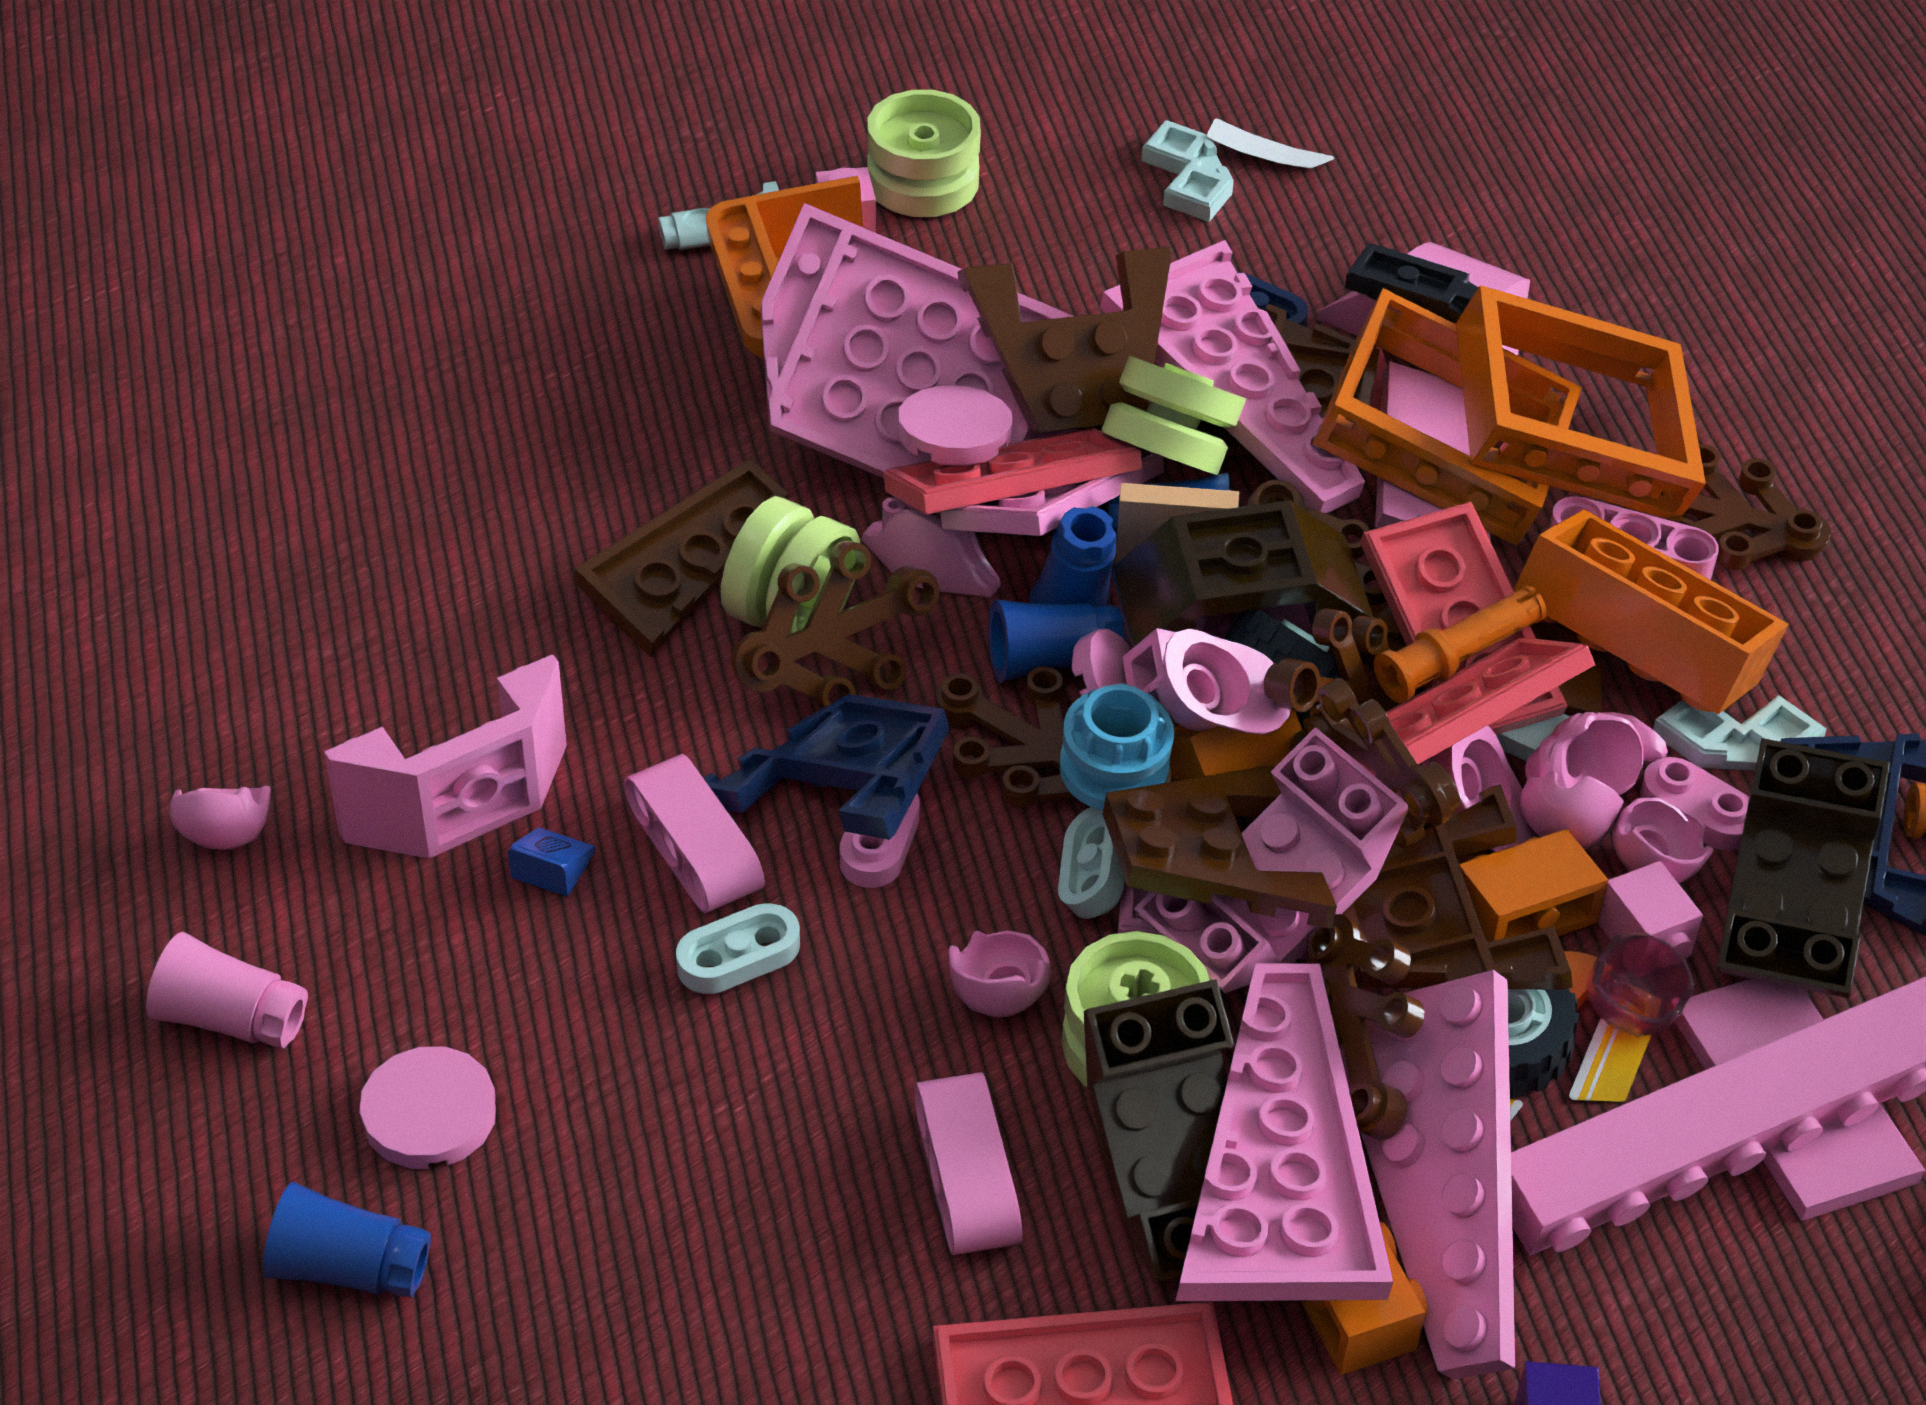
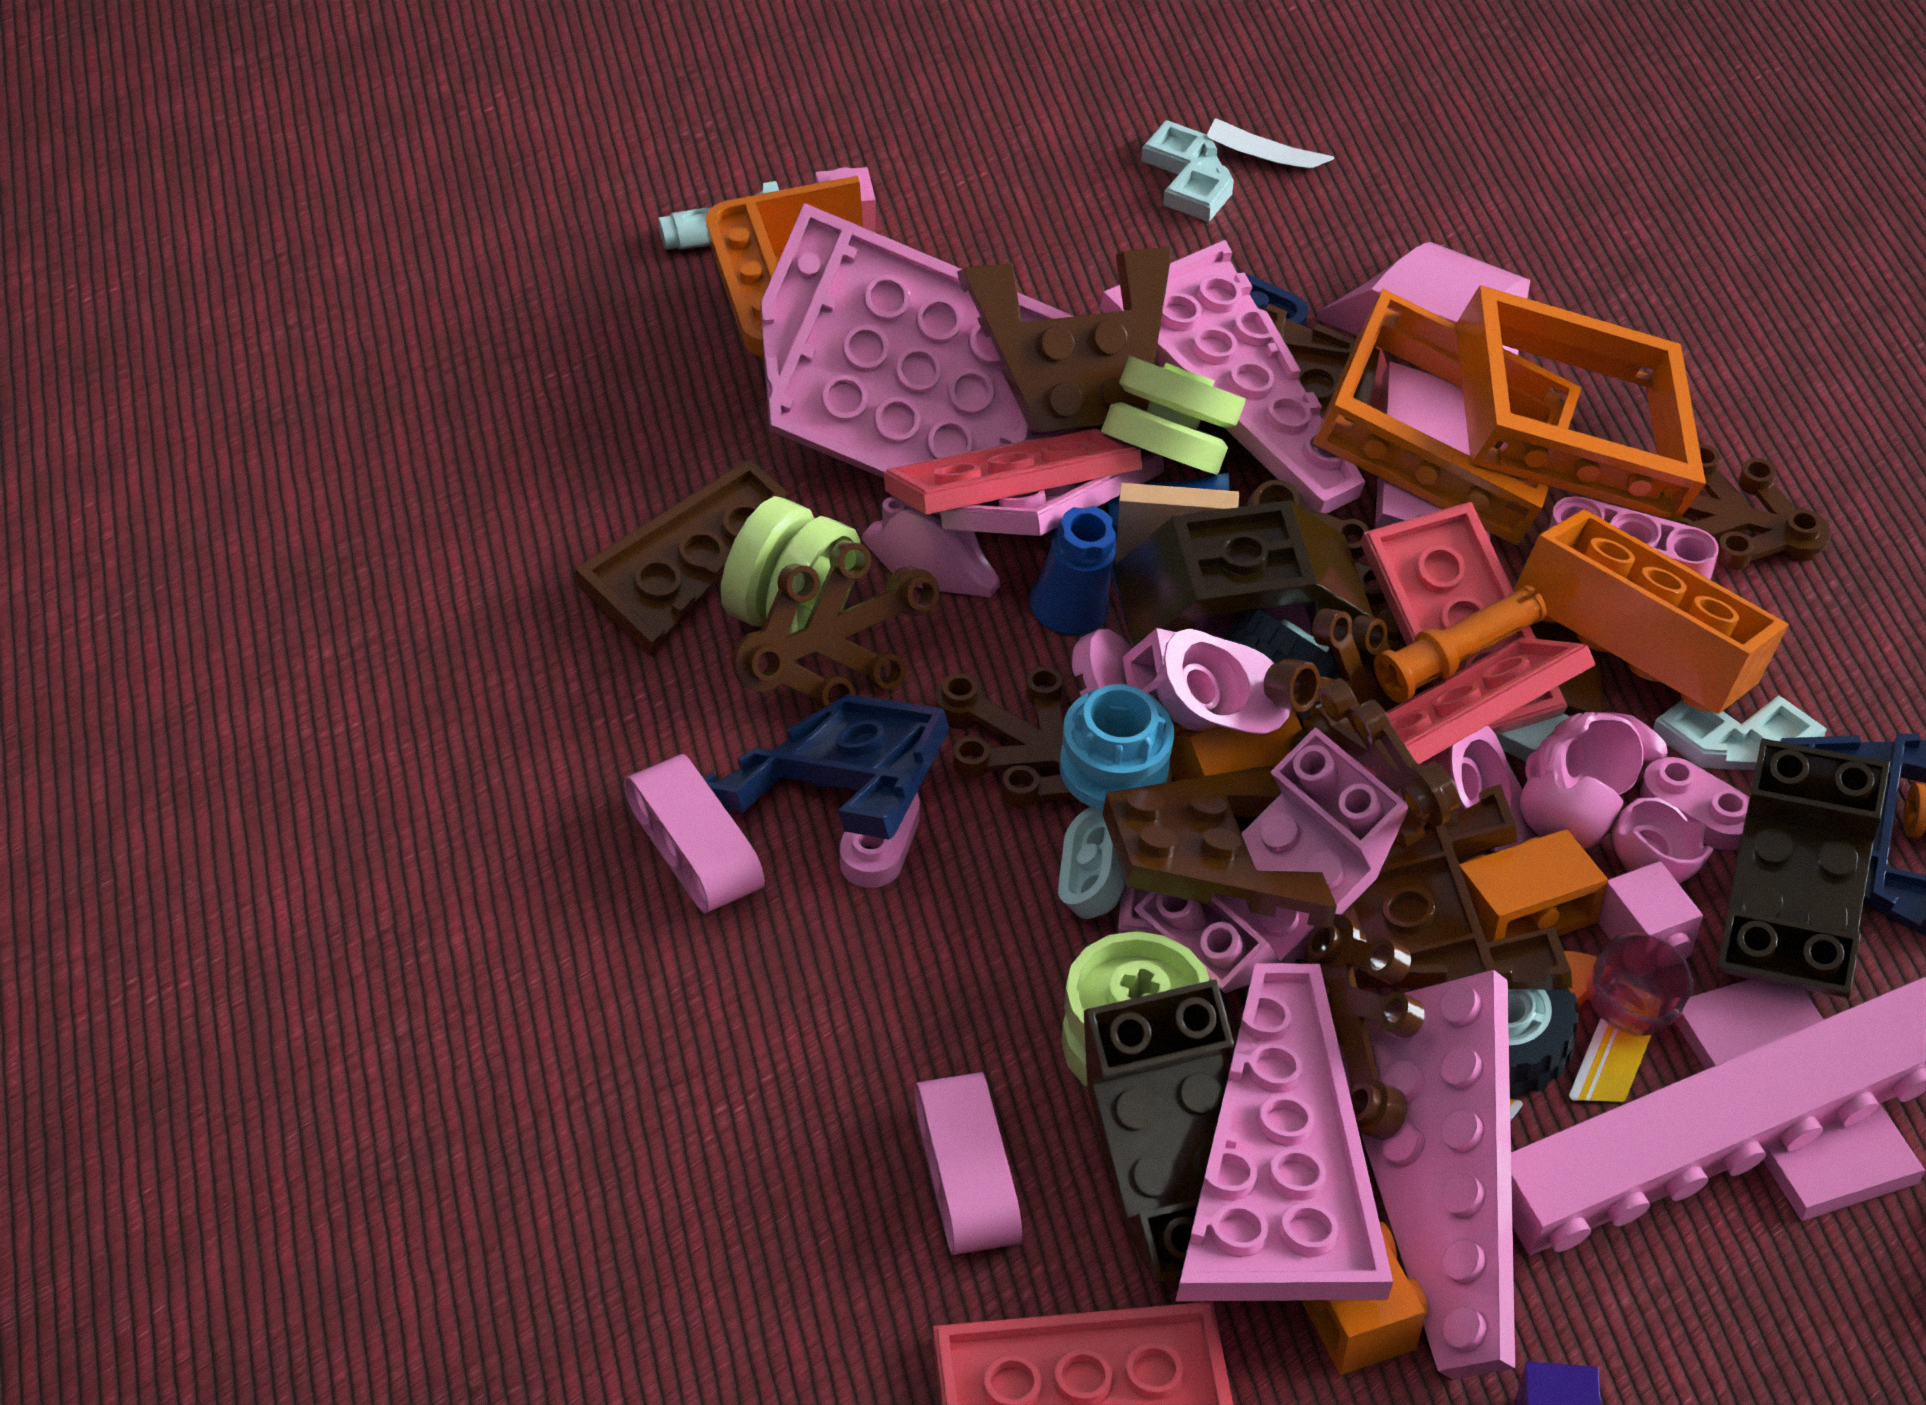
bright pink plant [146,932,308,1049] -> none
bright pink hair [169,786,271,850] -> none
blue plant [263,1182,431,1298] -> none
bright pink slope [324,654,567,858] -> none
bright pink tile [359,1046,496,1169] -> none
blue slope [508,827,596,897] -> none
light aqua plate [676,903,800,994] -> none
yellowish green wheel [867,90,981,217] -> none
bright pink tile [898,385,1012,466] -> none
bright pink hair [948,930,1051,1018] -> none
blue plant [988,599,1125,683] -> none
black hinge [1345,243,1478,323] -> none

